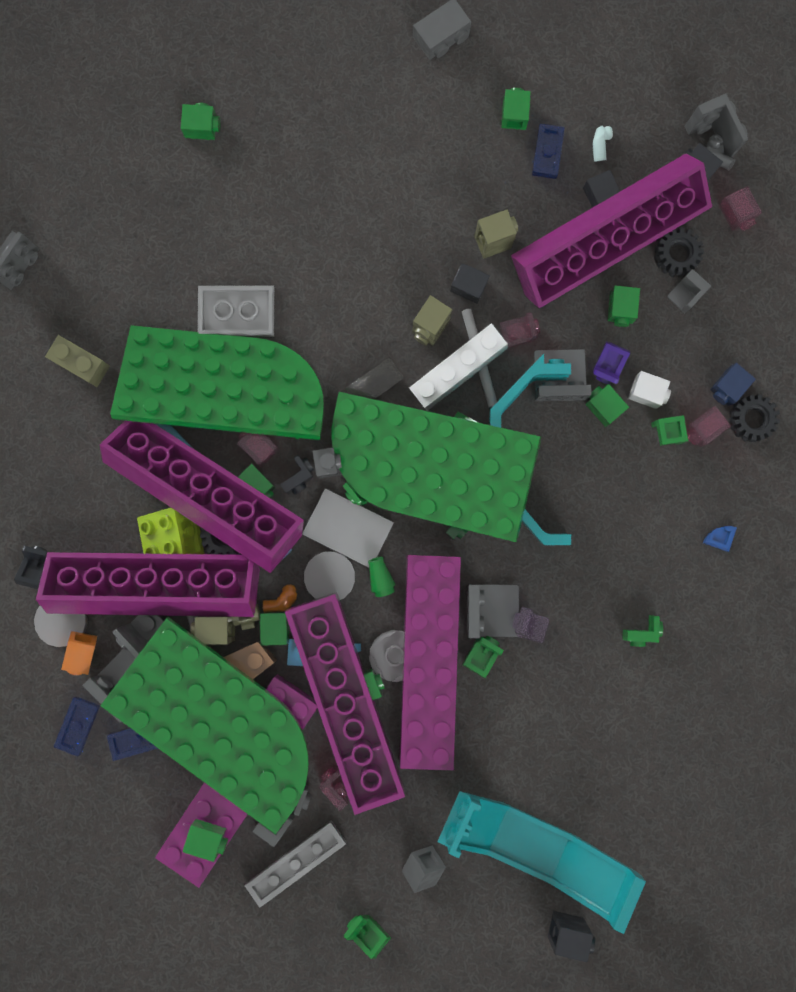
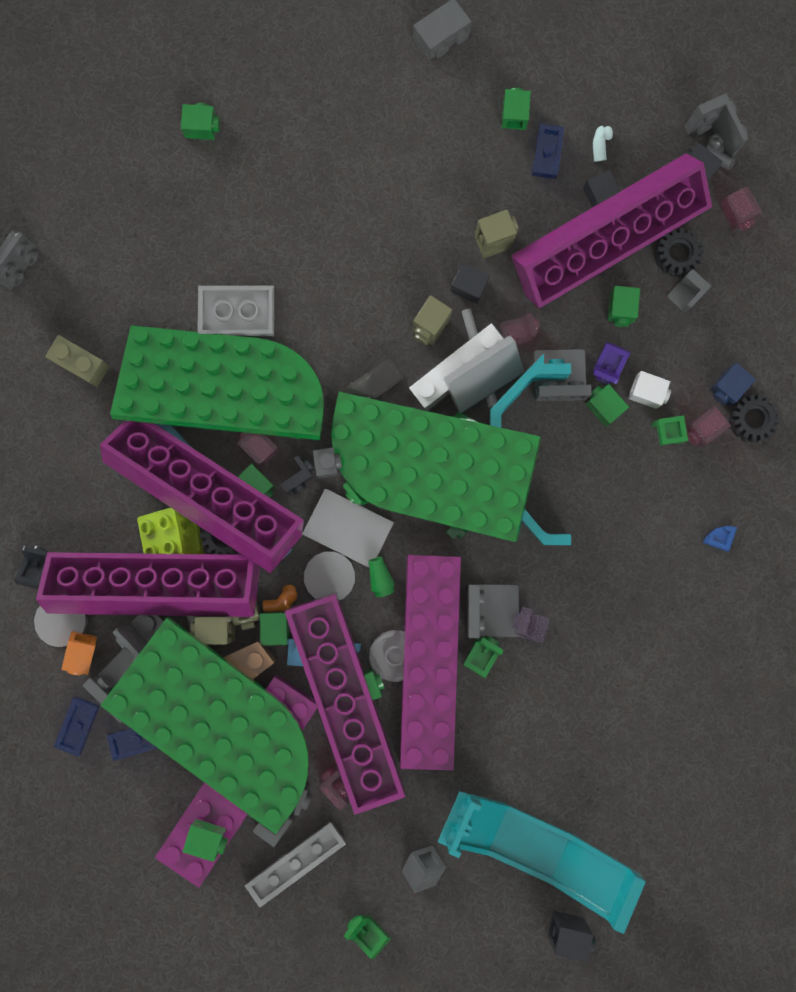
green bracket [623,615,663,647] -> none
none -> light grey tile [444,336,524,413]

